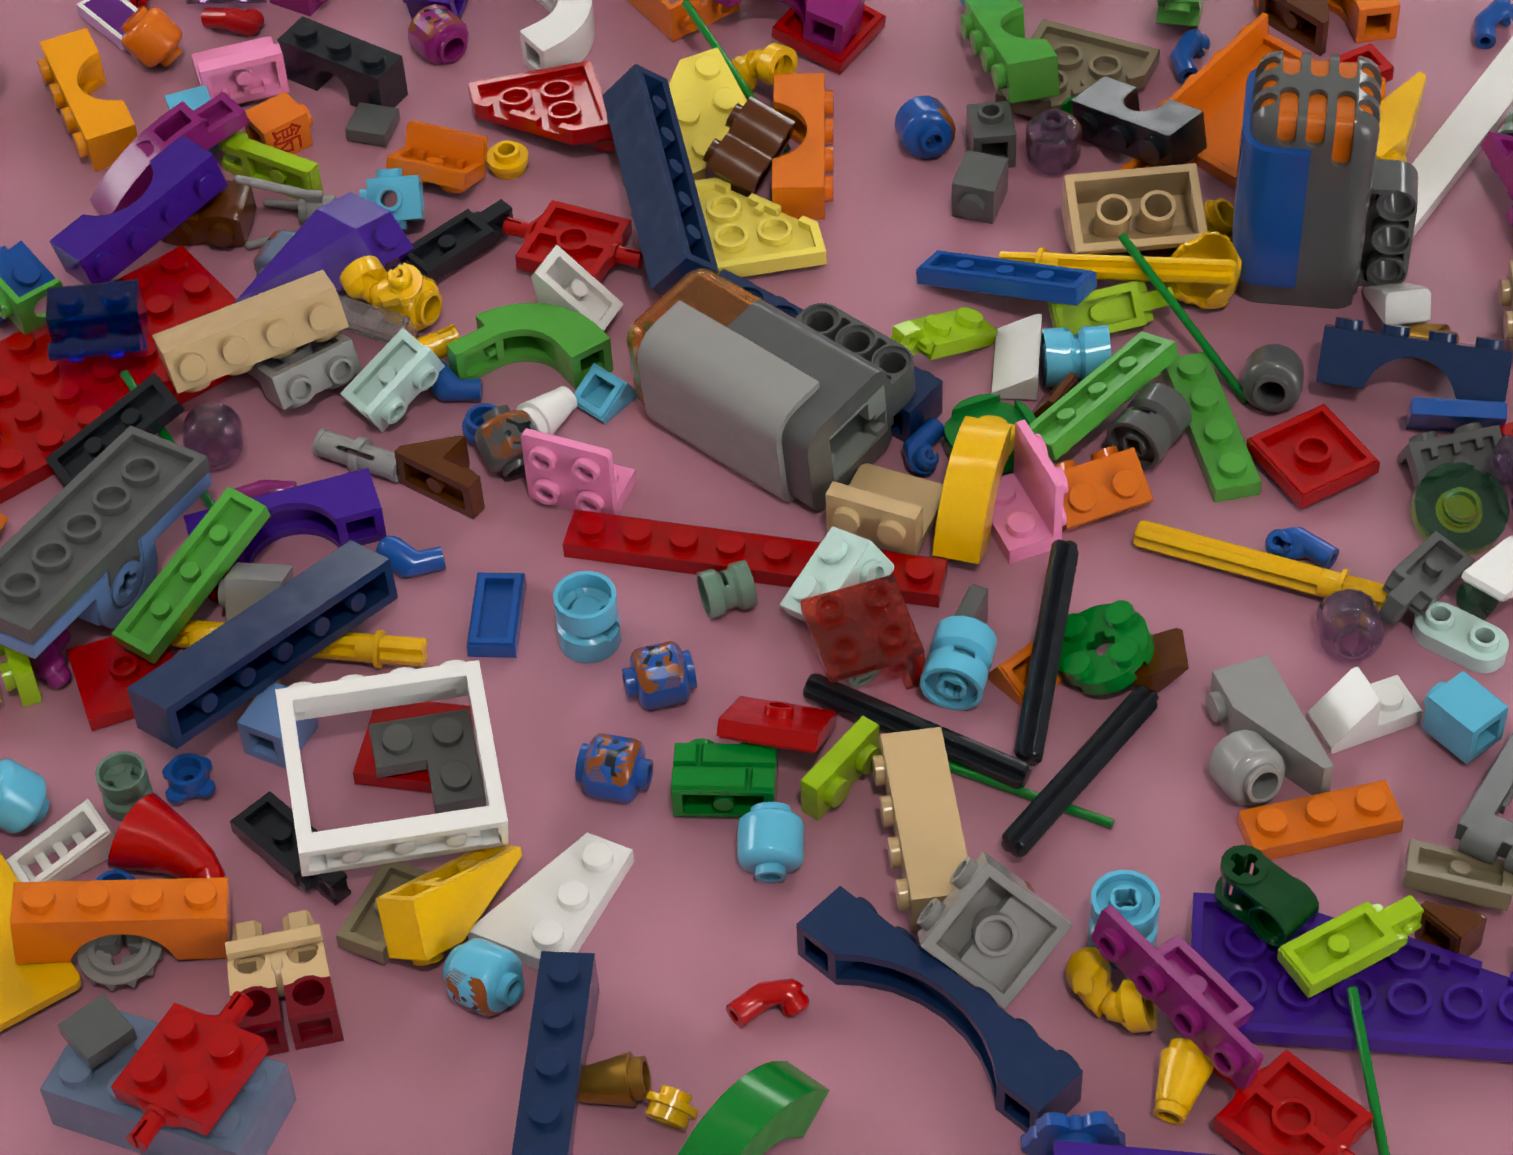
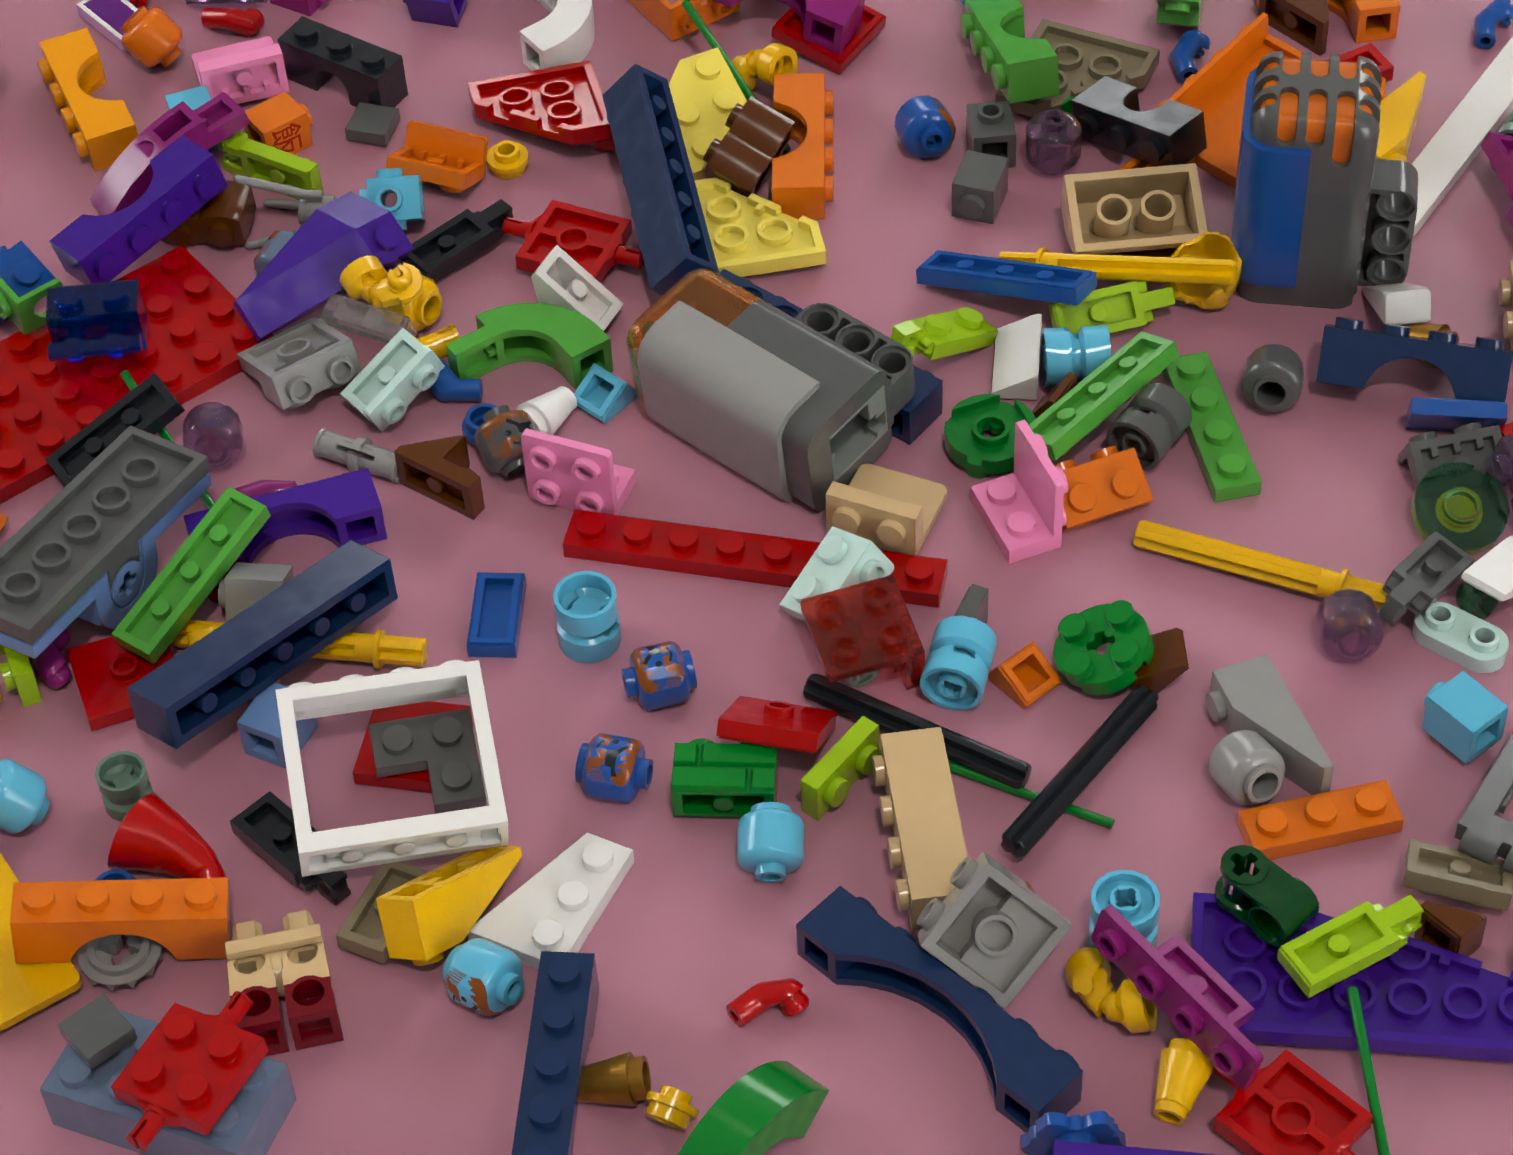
white slope [6,799,116,882] -> none
tan brick [152,269,349,394] -> none
blue plate [162,753,216,804] -> none
blue arm [376,536,446,578] -> none
magenta head [408,4,469,65] -> none
sand green wheel [696,560,758,619] -> none
blue arm [902,417,944,475] -> none
yellow arch [932,415,1015,564] -> none
black axle [1014,539,1079,765] -> none
green piece [1118,233,1249,405] -> none
yellow plate [1203,198,1234,238] -> none
red plate [1246,404,1380,509] -> none
blue arm [1265,527,1340,569] -> none
white slope [1306,666,1422,755] -> none

